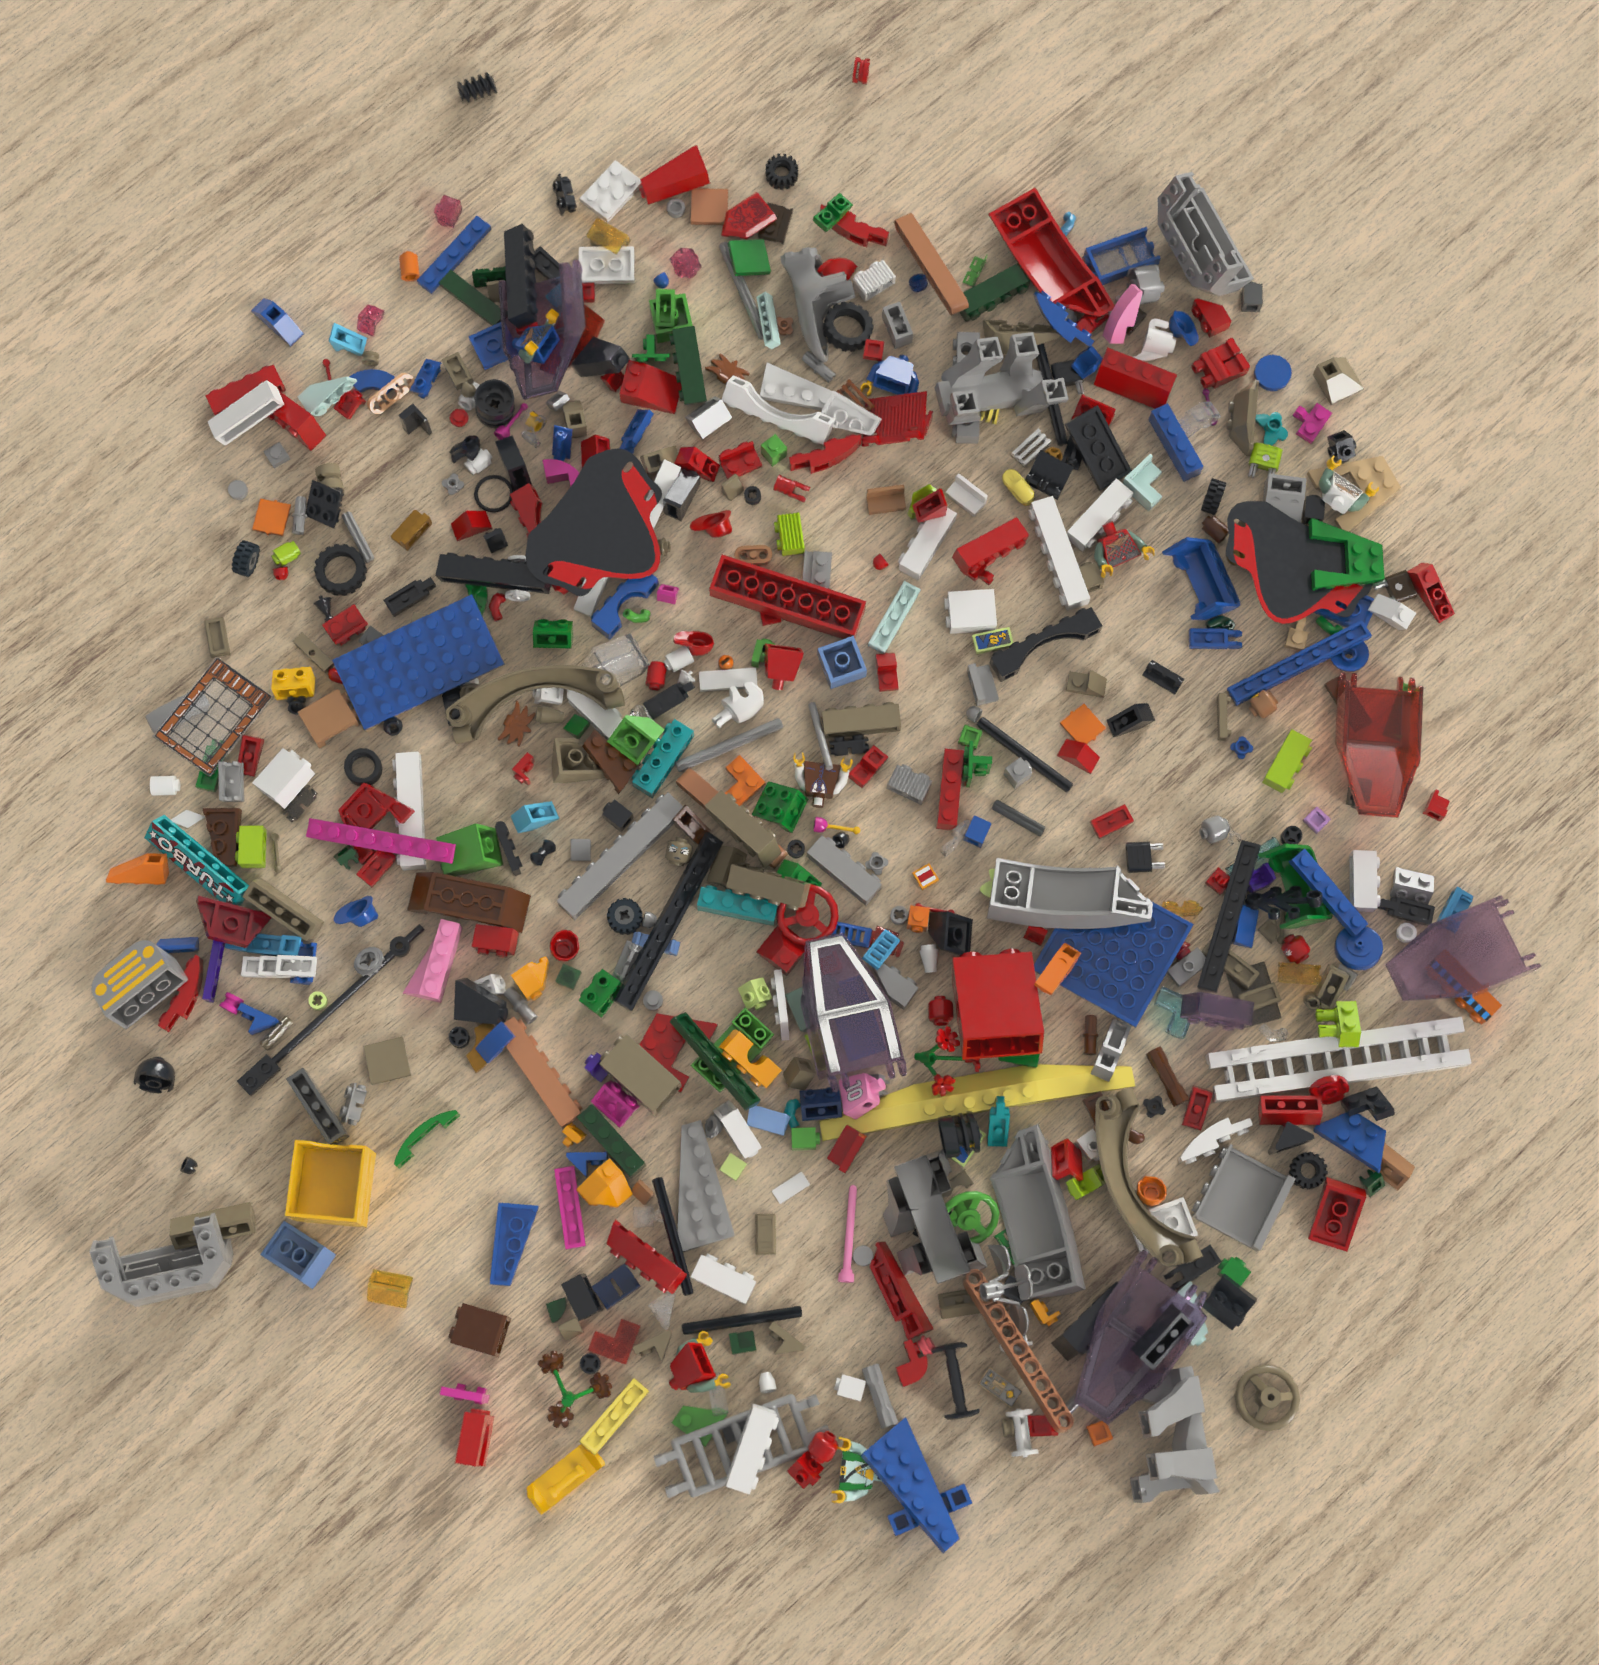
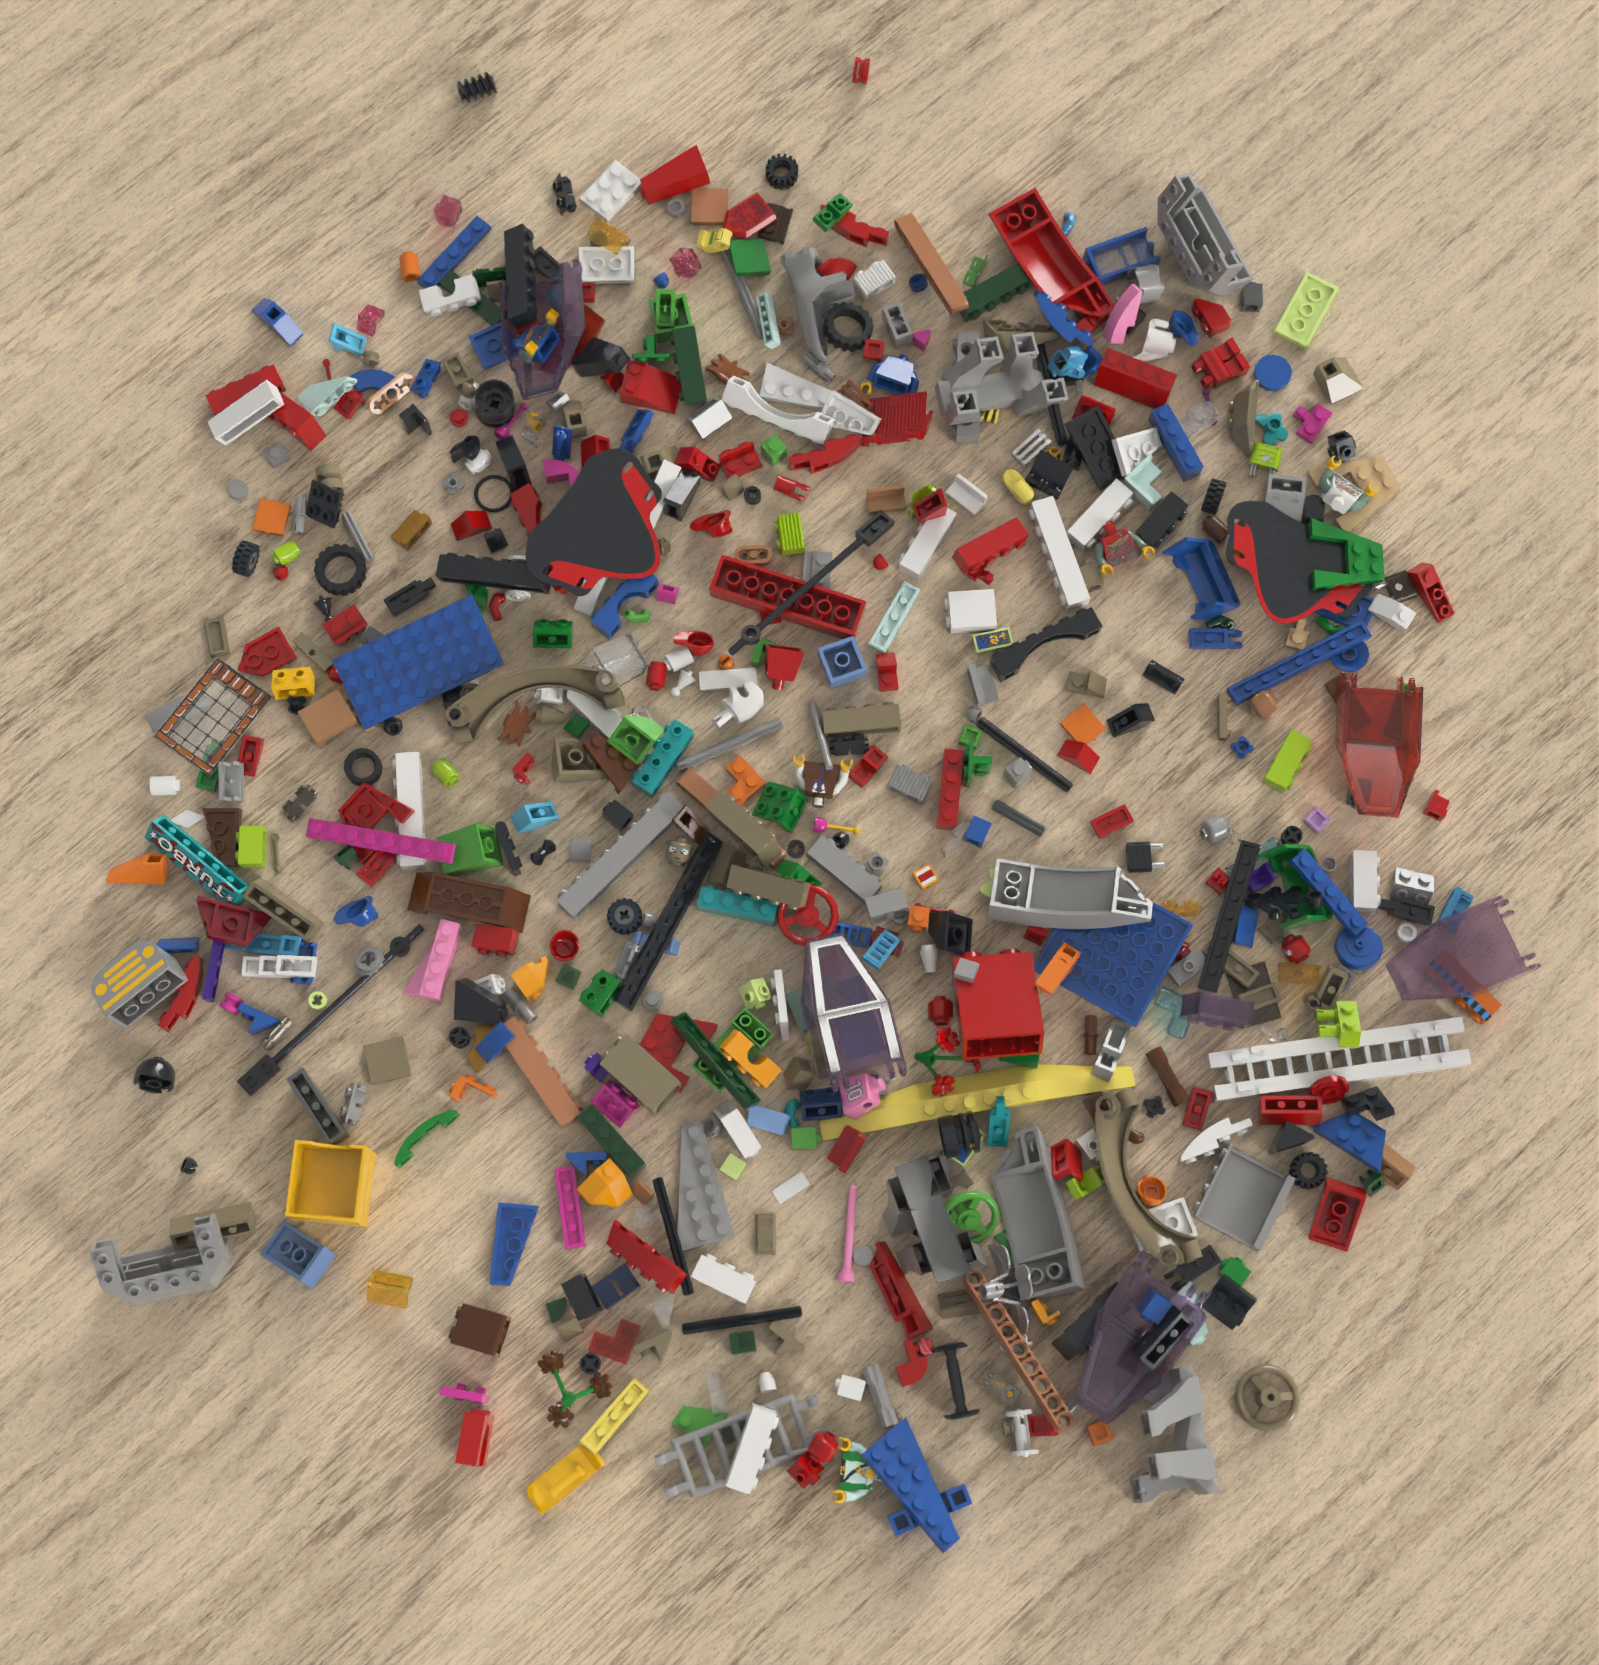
white brick [252,748,315,809] -> none
light orange tile [562,1123,587,1148] -> none
black hinge [643,681,695,720] -> none
red torso [669,1331,731,1393] -> none
red slope [756,925,810,976] -> none
light grey slope [870,954,918,1010] -> none
none -> red tile [237,626,297,677]
none -> white arch [419,275,481,317]
none -> lime brick [431,758,459,787]
none -> orange bracket [449,1075,498,1103]
none -> light yellow leg [696,228,732,254]
none -> black bar [728,510,895,656]
none -> light grey hinge [864,888,909,925]
none -> dark pink slope [912,330,931,352]
none -> light grey tile [954,958,979,983]
none -> dark azure helmet [1047,346,1088,378]
none -> white wing [1112,427,1162,476]
none -> black brick [1135,491,1189,549]
none -> blue brick [1137,1288,1173,1325]
none -> yellowish green tile [1273,272,1339,350]
none -> light grey hinge [1321,856,1337,872]

